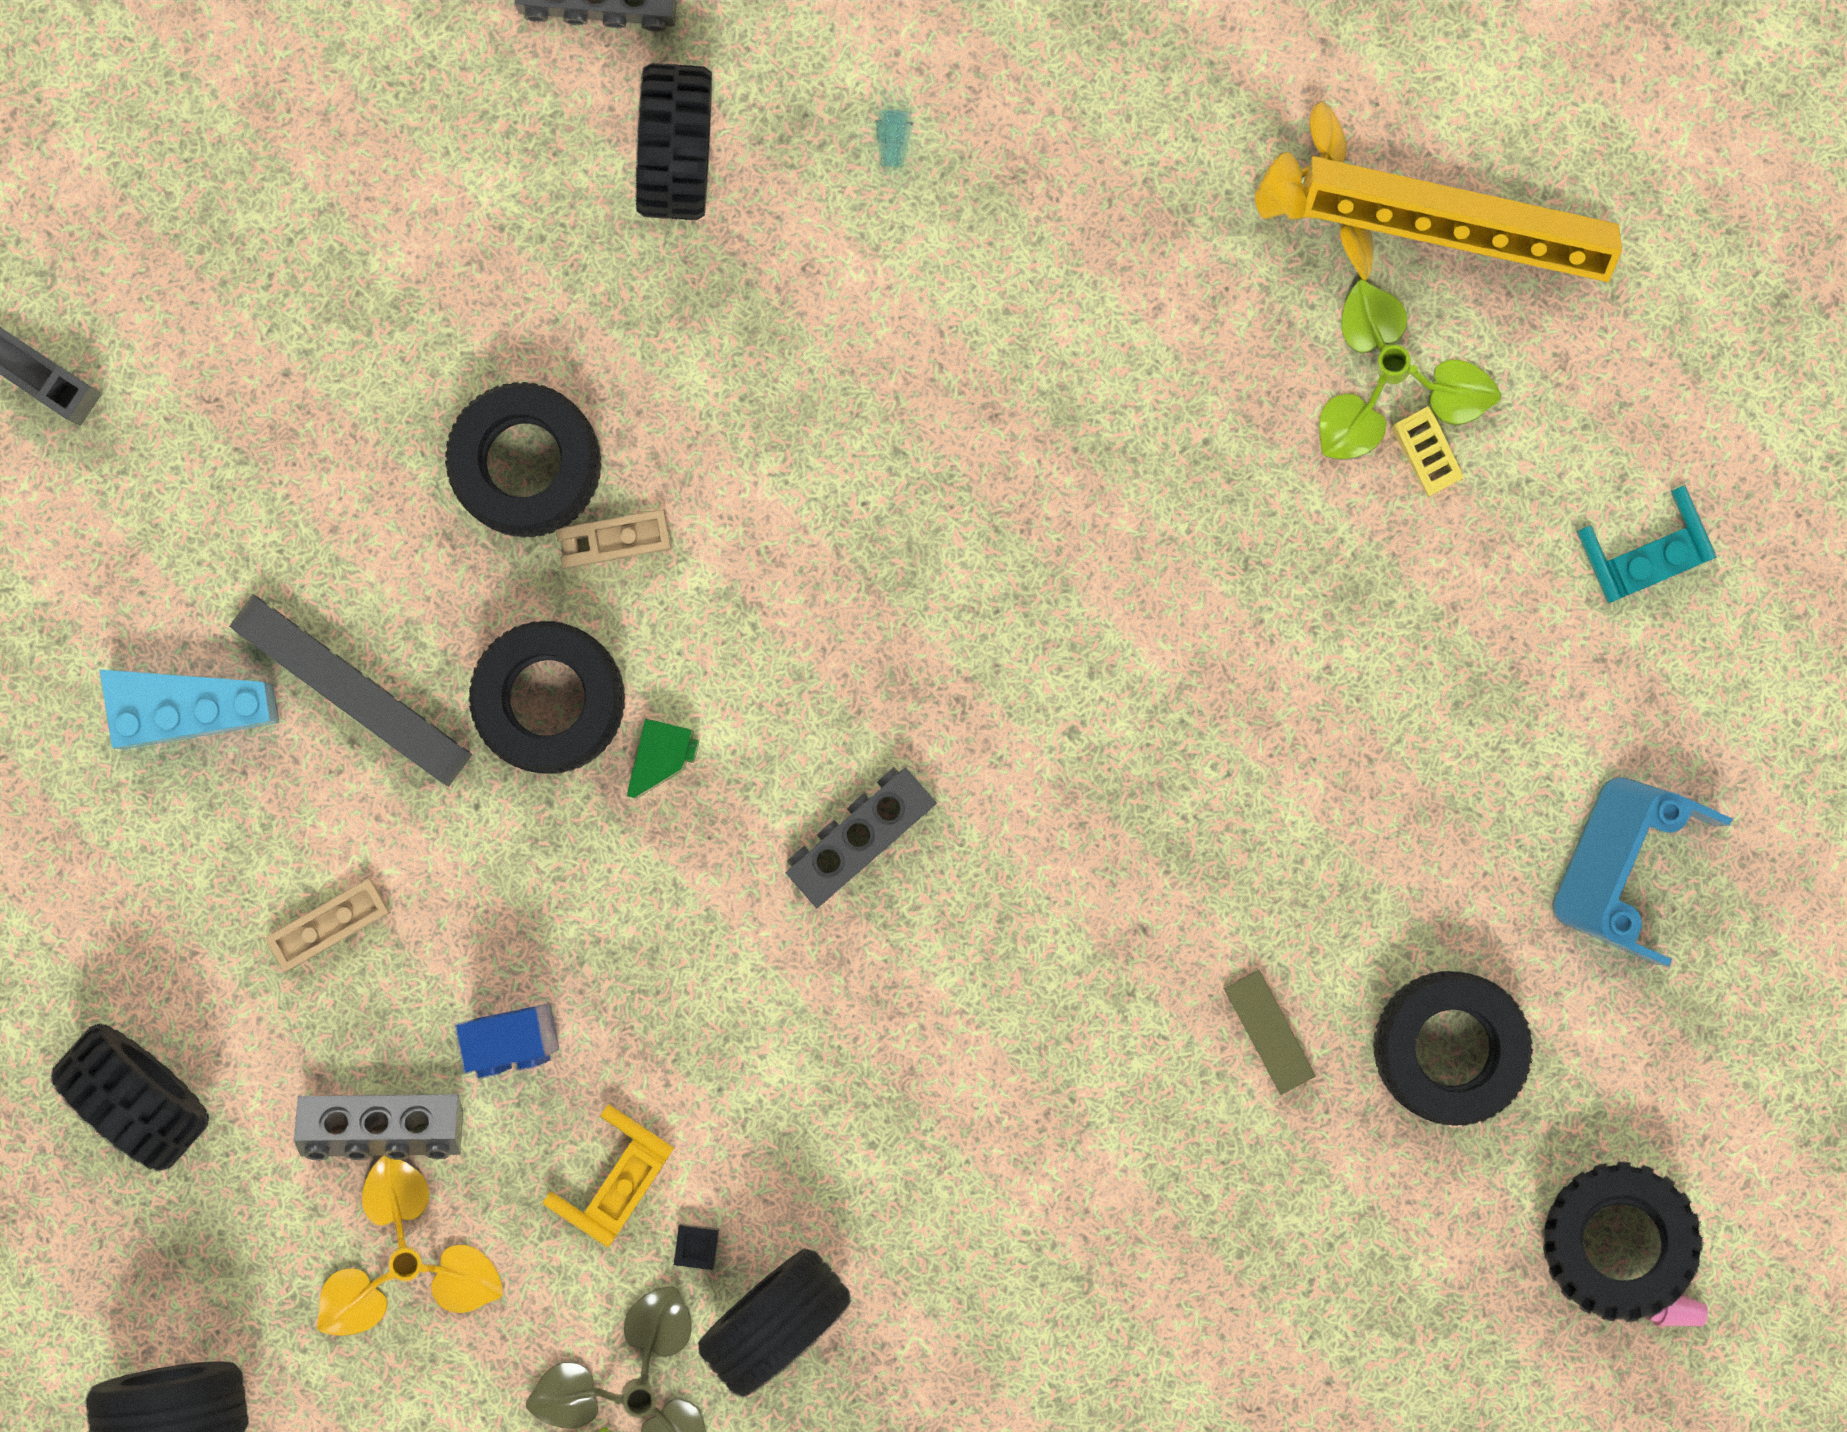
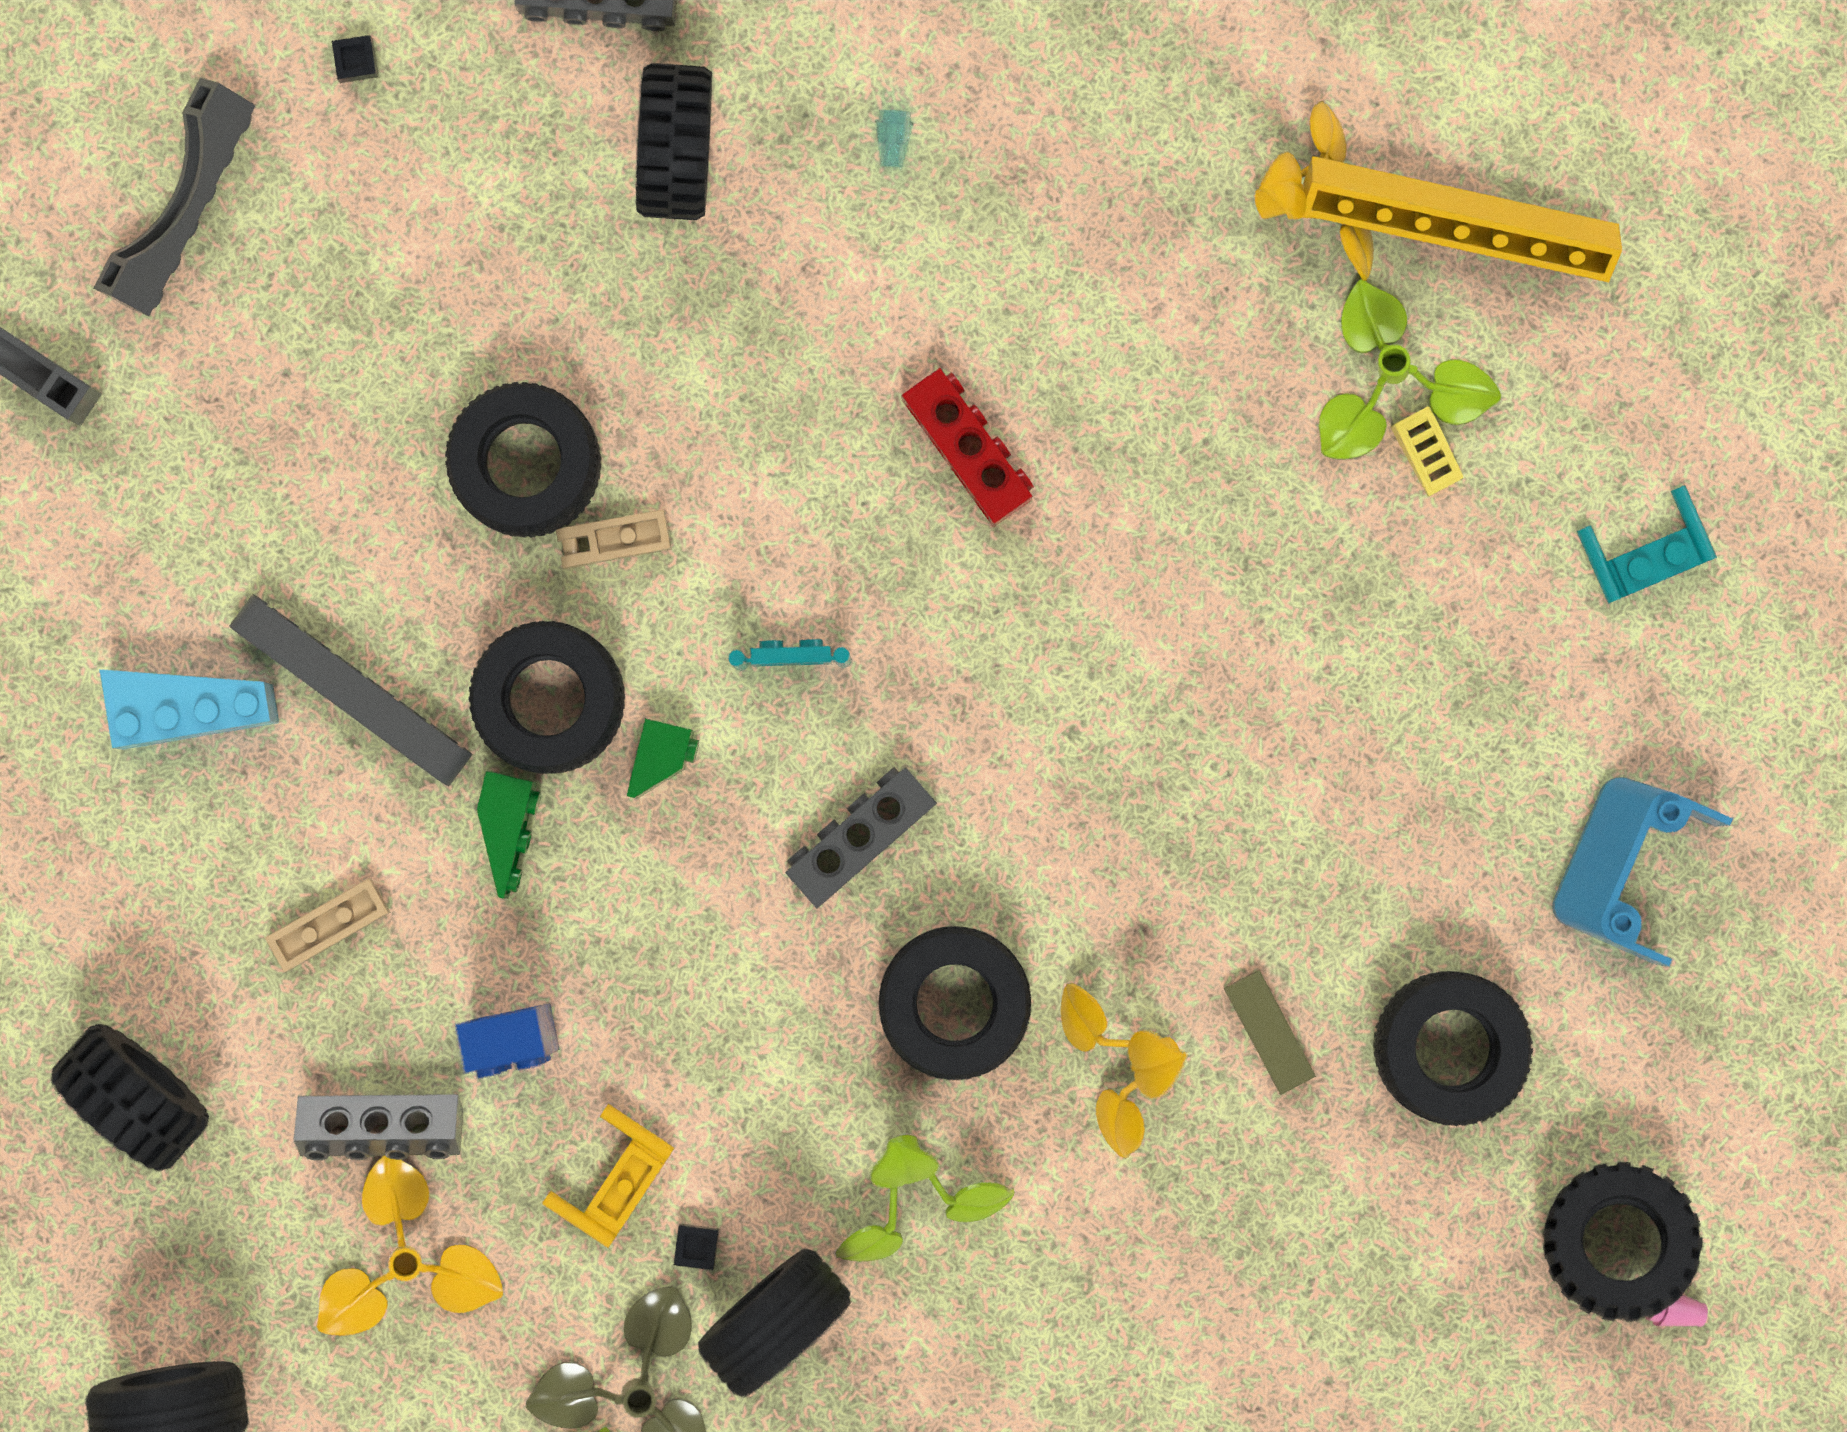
none -> dark grey arch [93,77,256,316]
none -> black plate [331,35,379,83]
none -> green slope [477,771,541,899]
none -> teal plate [728,639,852,671]
none -> lime plant [835,1135,1015,1262]
none -> black tyre [878,926,1031,1080]
none -> red brick [901,368,1034,528]
none -> yellow plant [1061,983,1187,1159]

